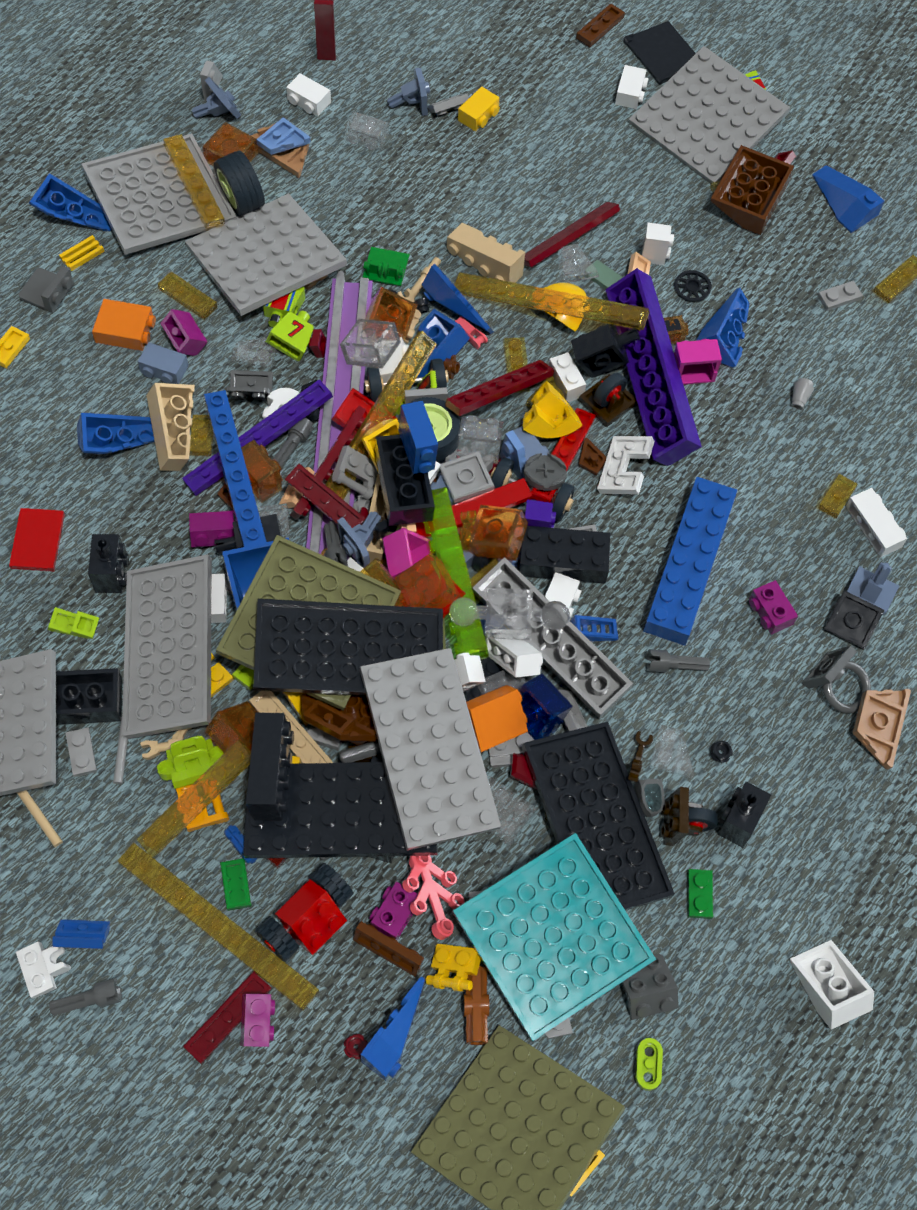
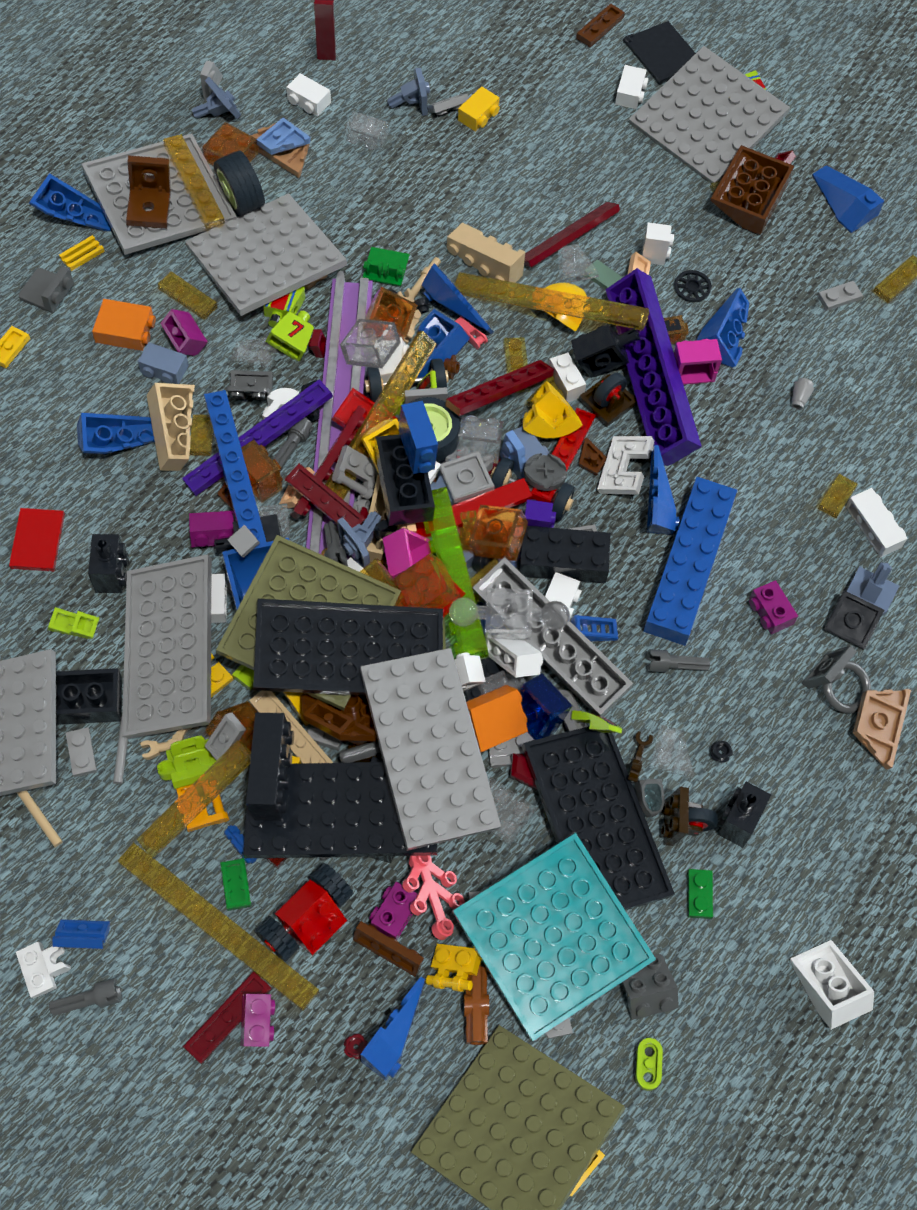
none -> reddish brown bracket [126,155,171,229]
none -> light grey plate [205,712,246,763]
none -> light grey tile [228,525,260,558]
none -> lime slope [571,710,622,733]
none -> blue wedge [647,445,680,535]

